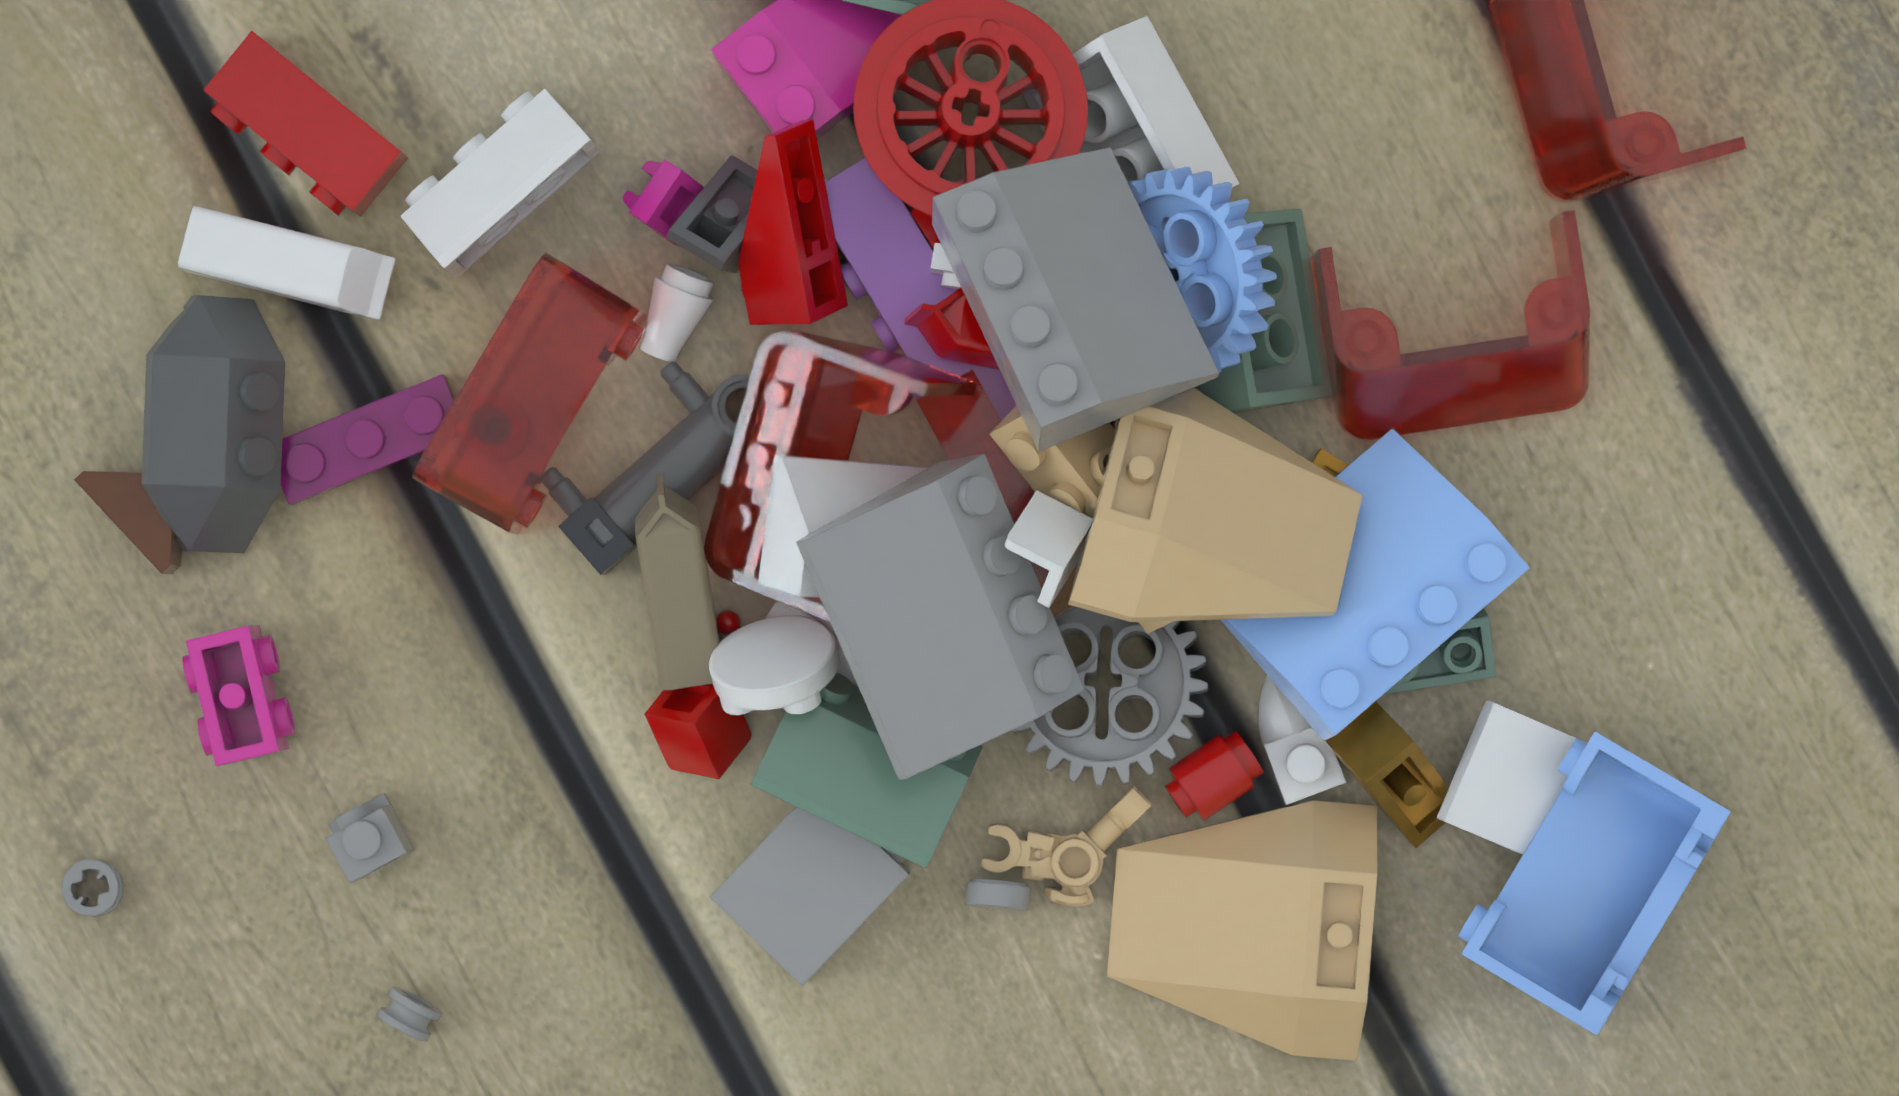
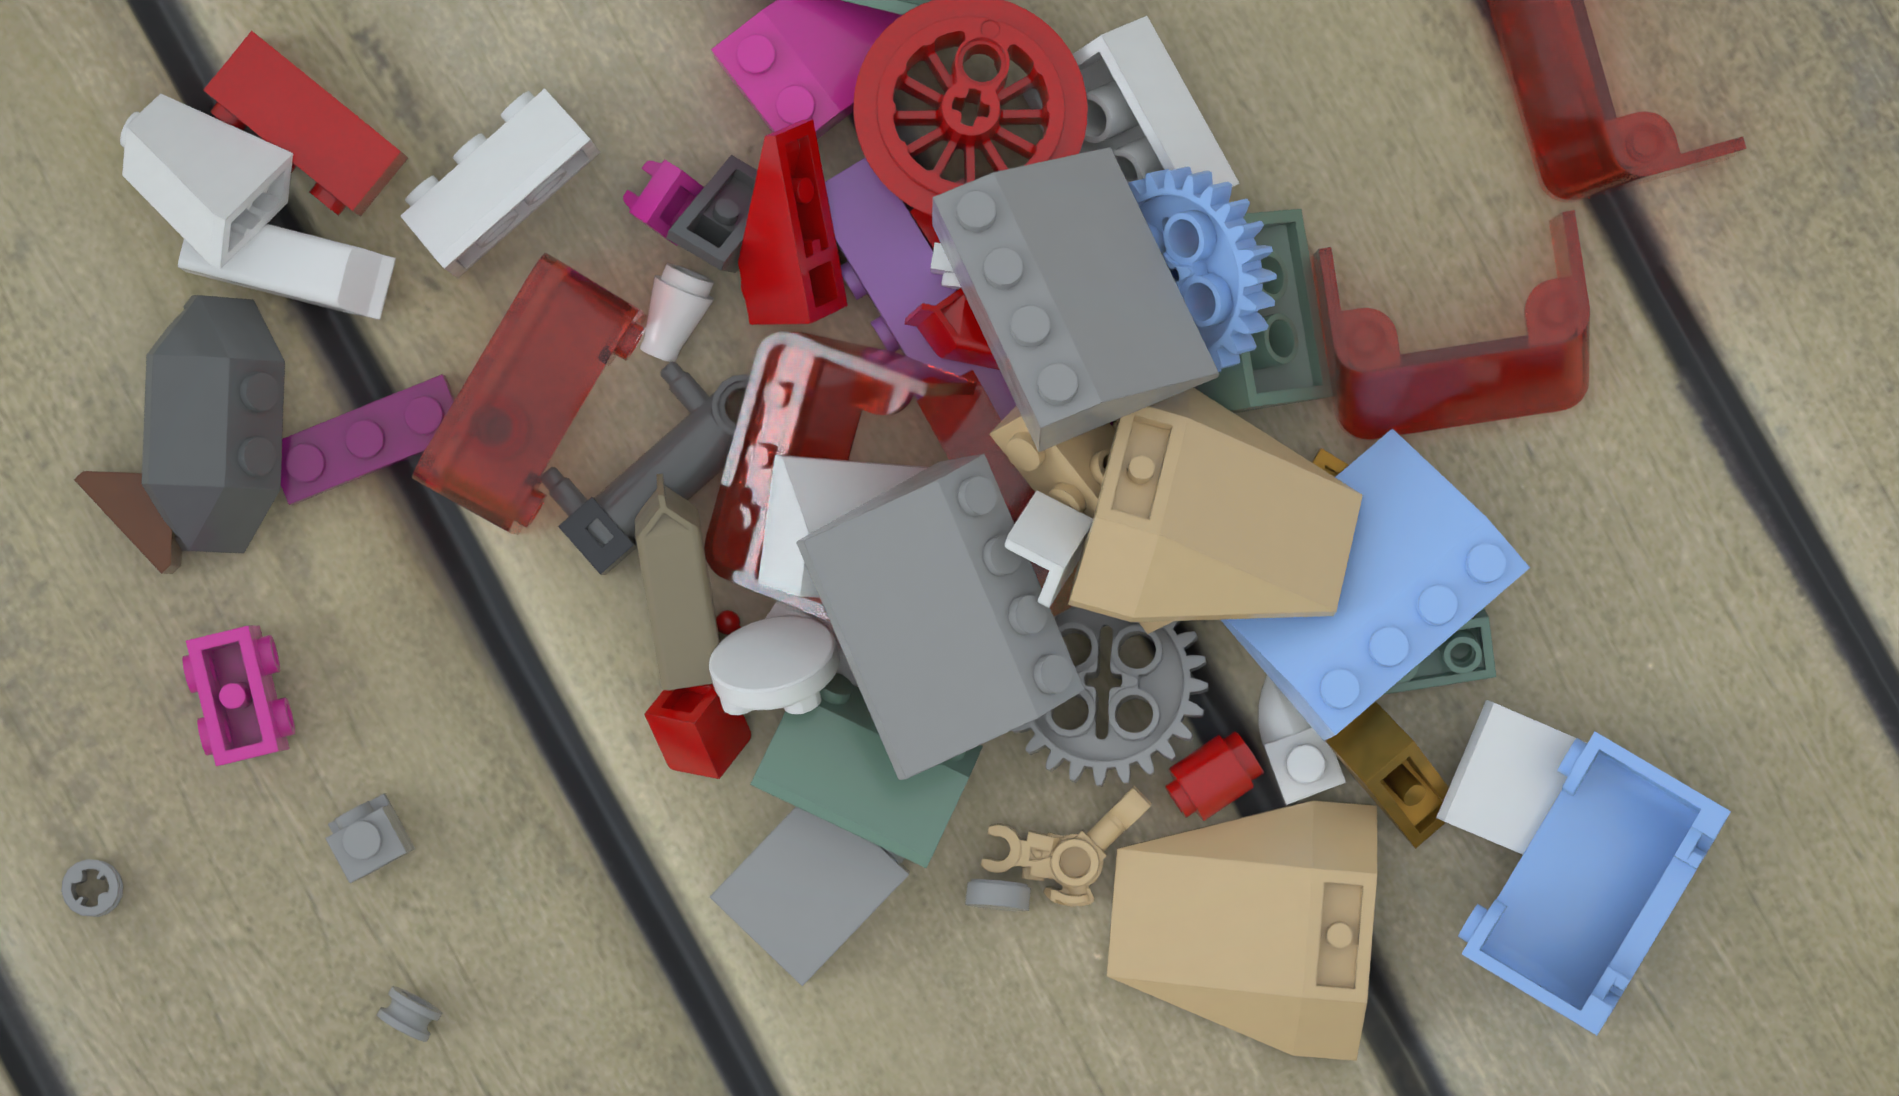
none -> white slope [120,94,293,269]

